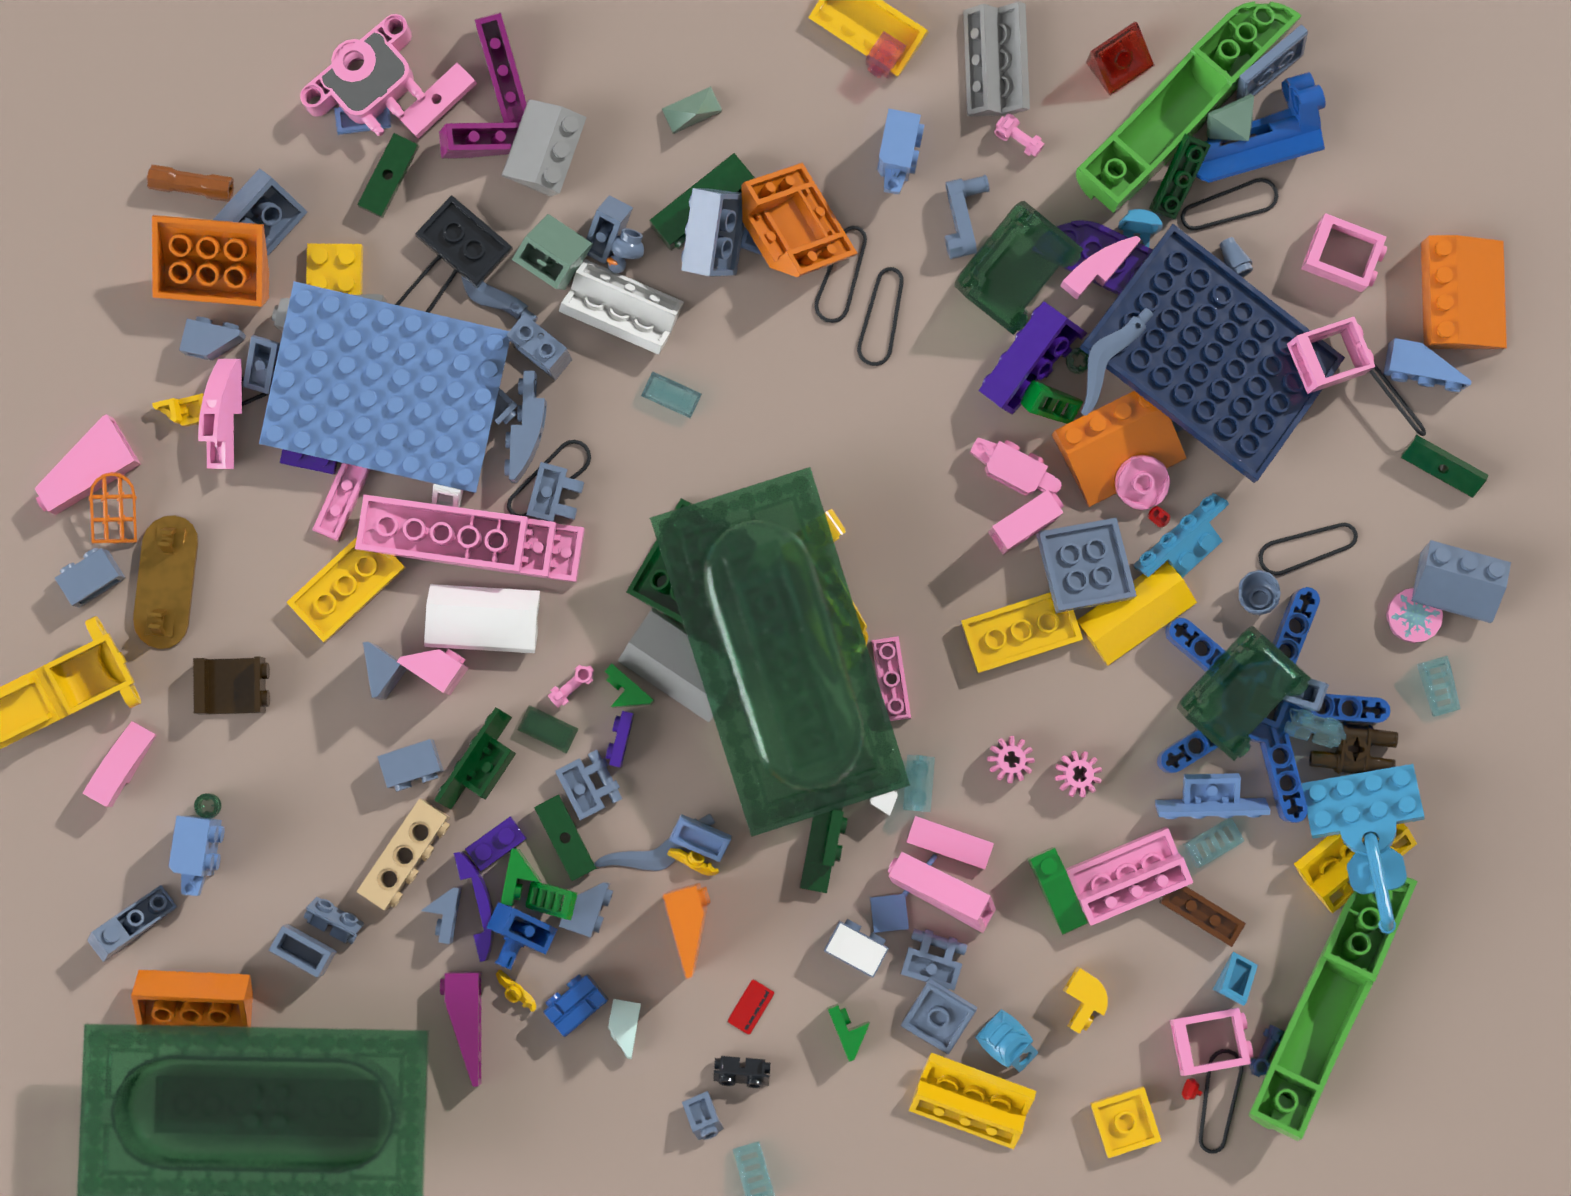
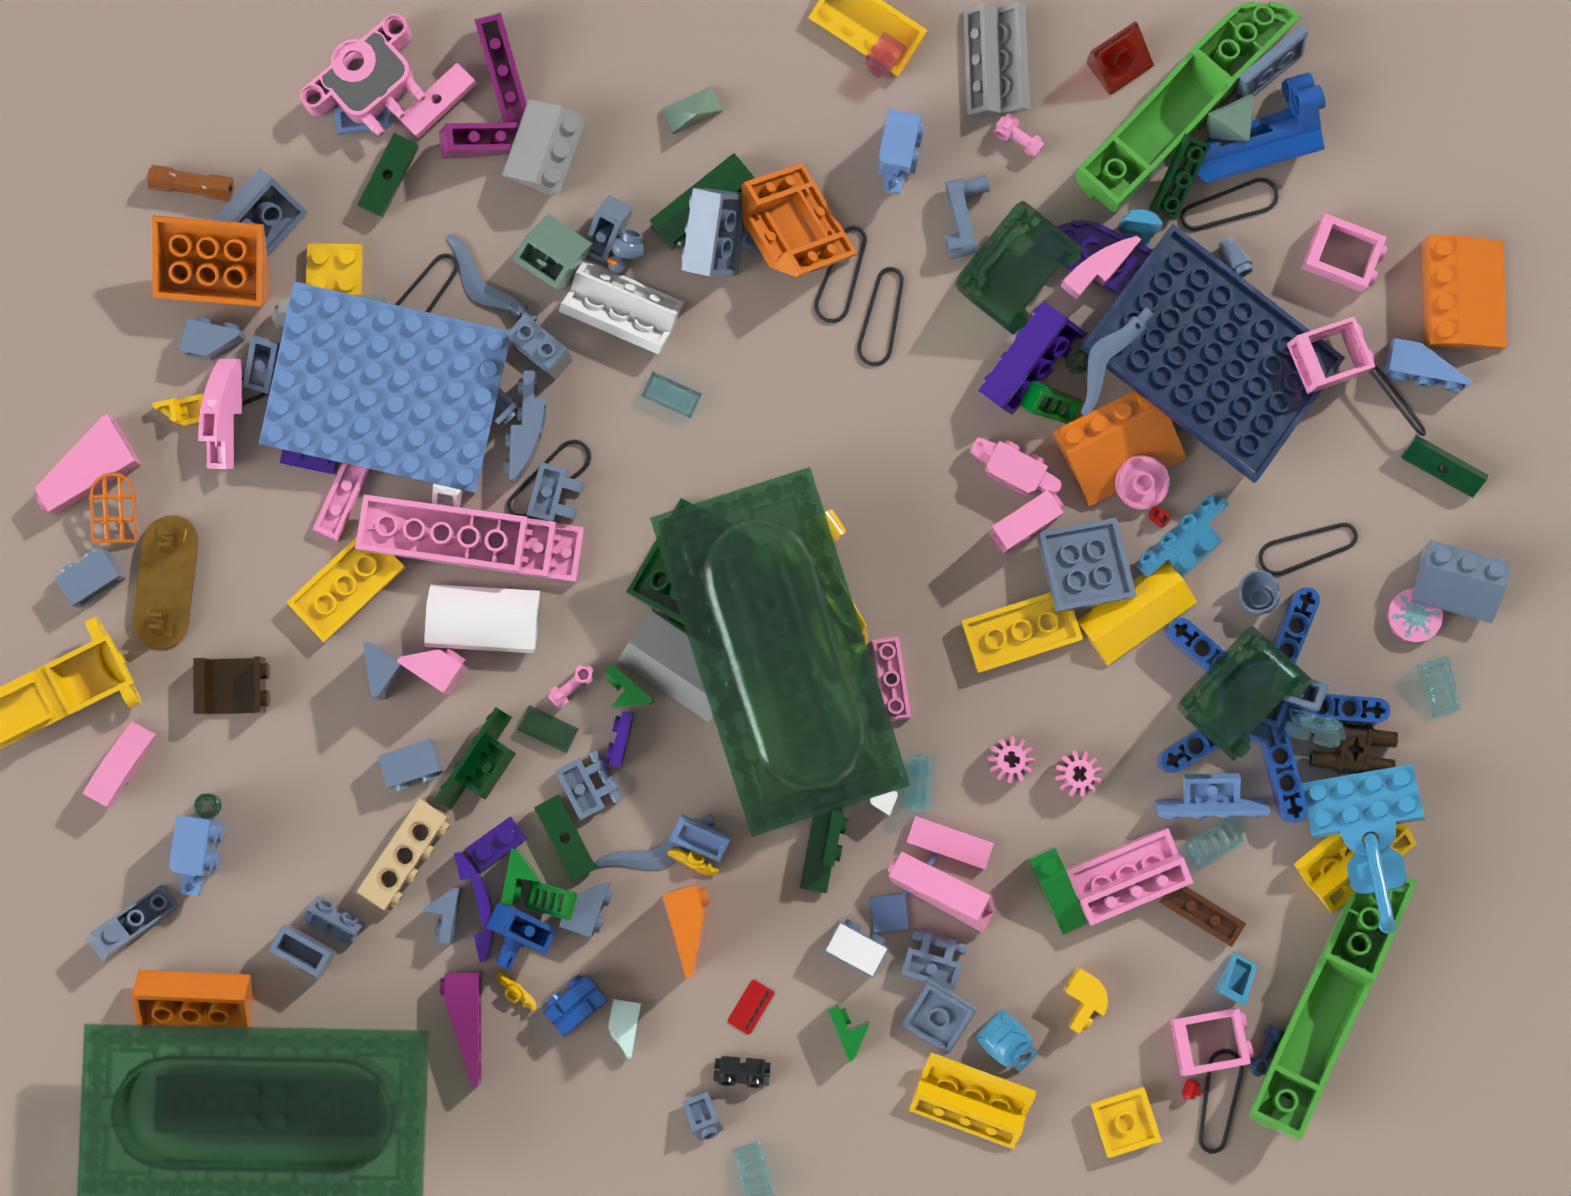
black tile [415,195,513,288] -> none

